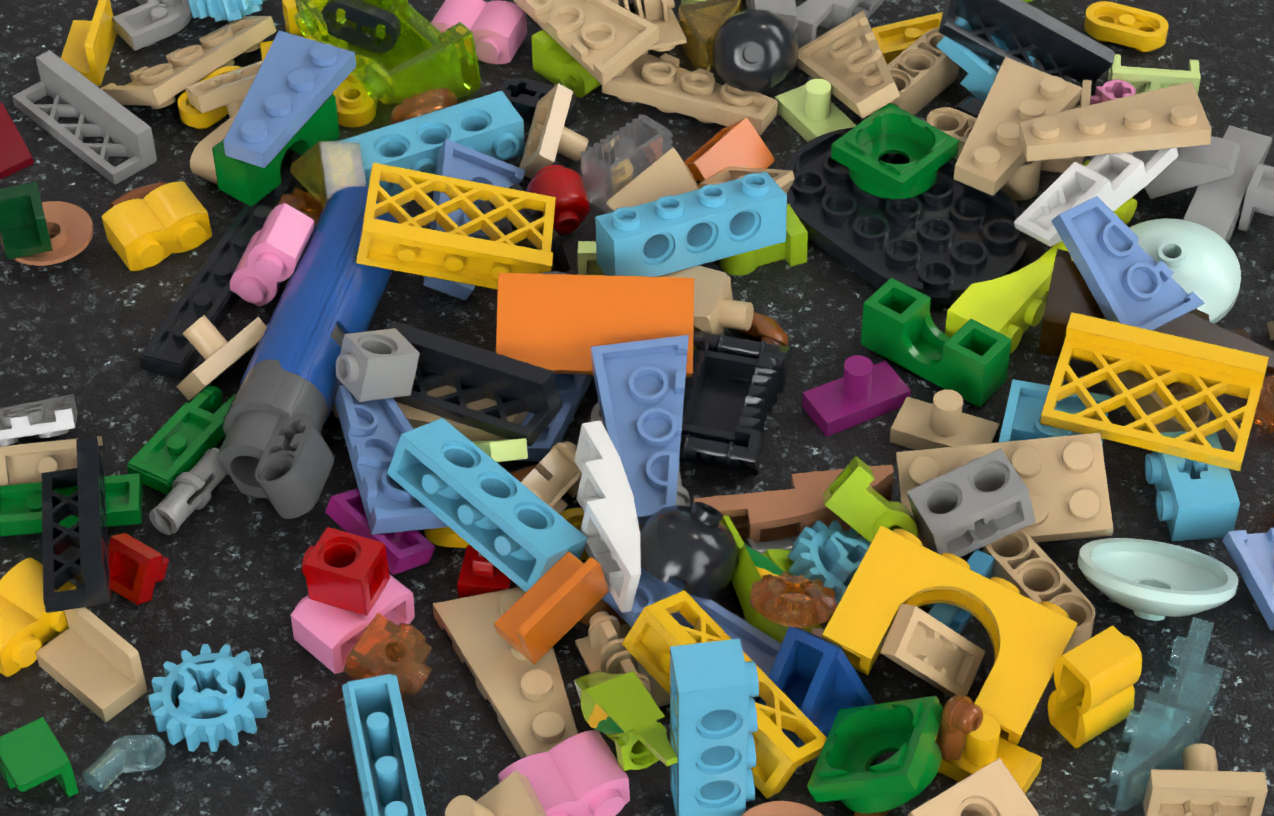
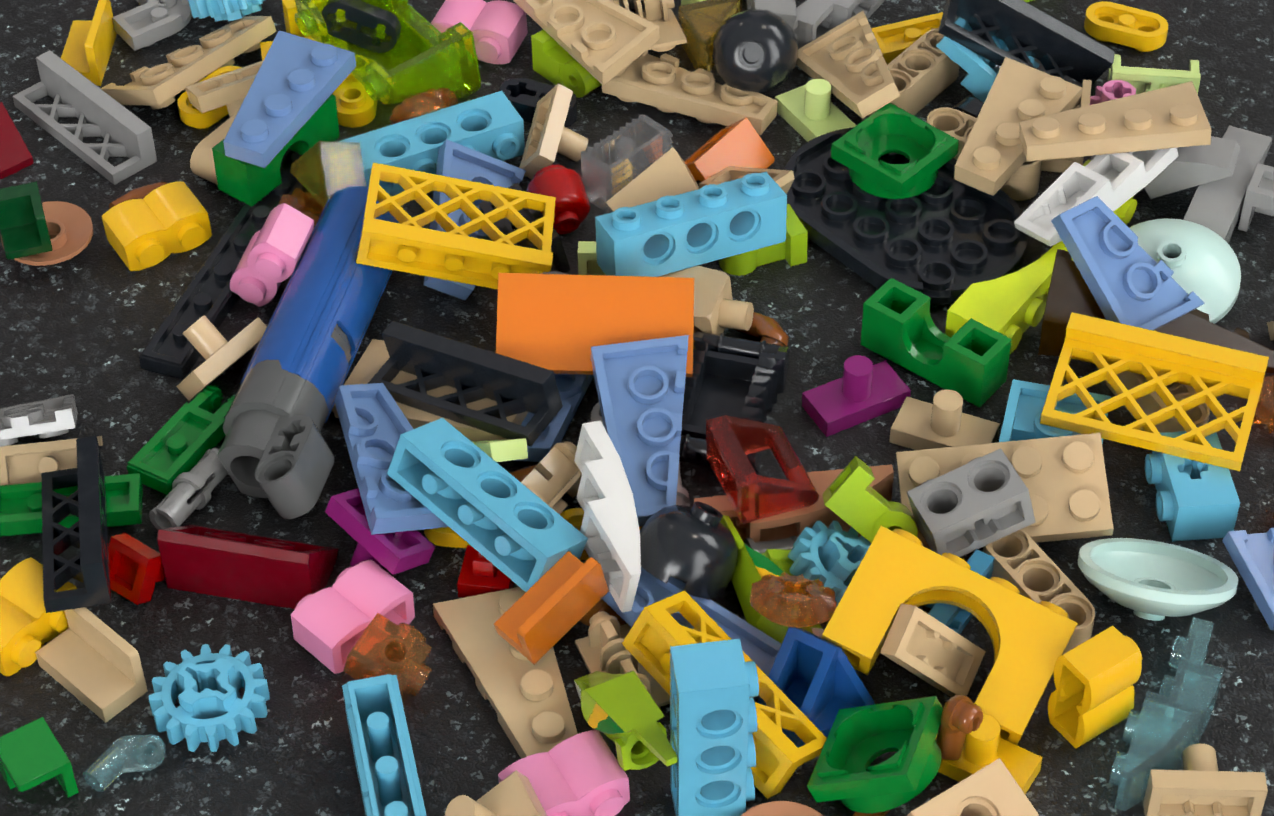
red brick [302,527,390,616] -> none
light grey brick [336,328,420,402] -> none
none -> dark red slope [157,525,339,609]
none -> clear red tile [706,415,819,524]

